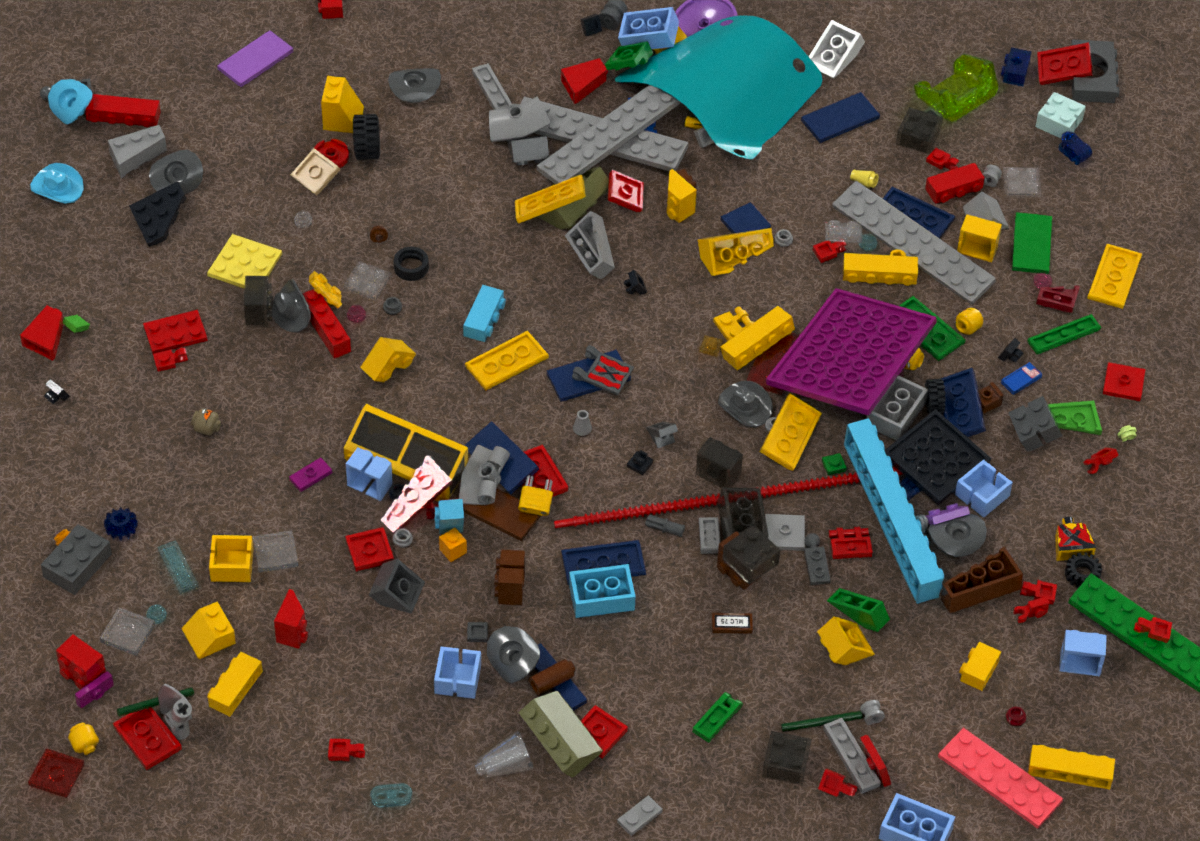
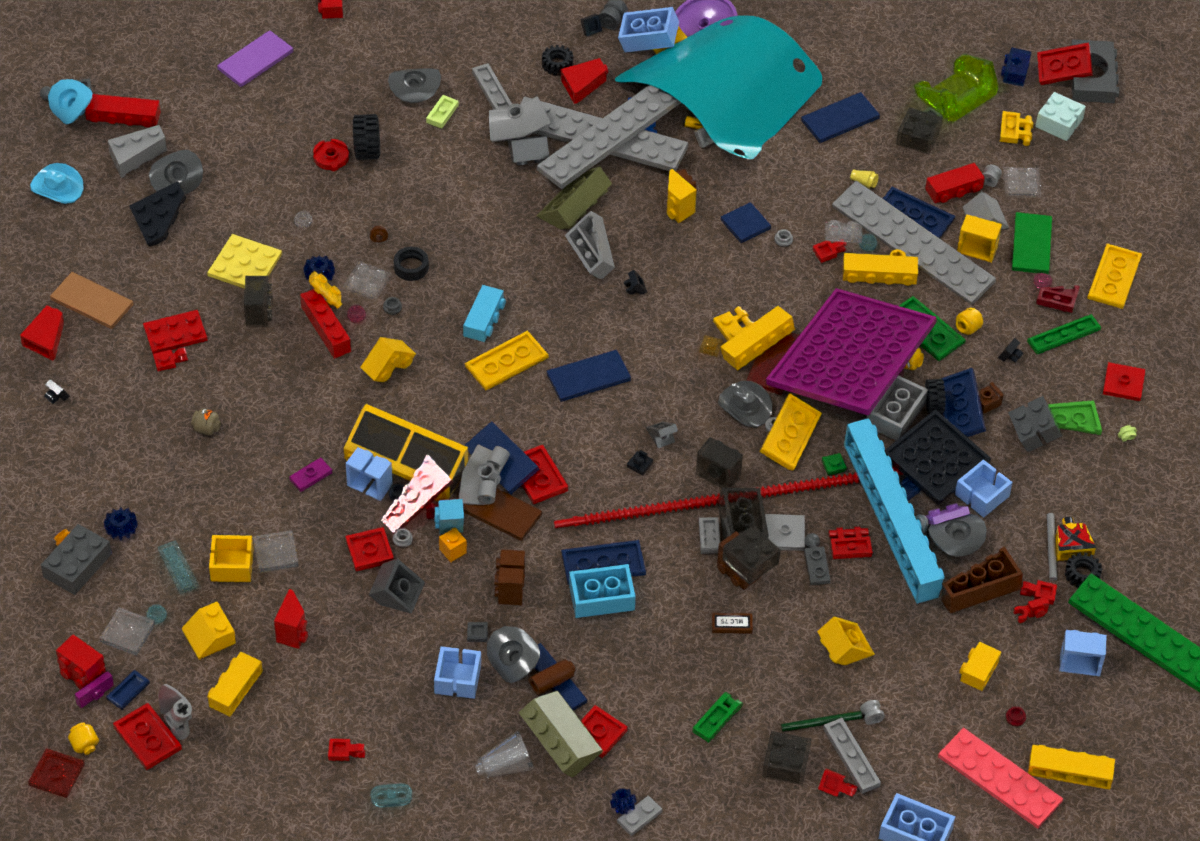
bright green tile [62,315,90,333] -> none
dark green bar [117,687,194,717] -> none
dark grey hat [272,279,311,332] -> none
tan tile [290,148,341,196] -> none
yellow slope [321,76,364,133] -> none
yellow tile [515,175,586,224] -> none
yellow piece [518,475,553,516] -> none
dark grey flag [572,345,634,396] -> none
light grey cone [573,410,592,436] -> none
green plate [605,41,653,70] -> none
red tile [608,170,644,212] -> none
dark grey axle [645,515,685,537] -> none
yellow wedge [698,228,774,276] -> none
white slope [809,20,865,79] -> none
green slope [827,588,890,632] -> none
red plate [860,735,891,787] -> none
red plate [926,148,959,170] -> none
blue tile [1001,362,1042,395] -> none
clear blue piece [1058,131,1092,165] -> none
red plate [1083,448,1119,474] -> none
red plate [1134,617,1172,643] -> none
none -> medium nougat tile [50,272,133,329]
none -> dark blue tile [106,670,150,710]
none -> clear blue gear [303,254,335,281]
none -> yellowish green plate [426,95,459,129]
none -> black tyre [542,45,573,76]
none -> clear blue gear [610,788,637,814]
none -> yellow plate [1000,111,1033,146]
none -> light grey bar [1047,513,1057,581]

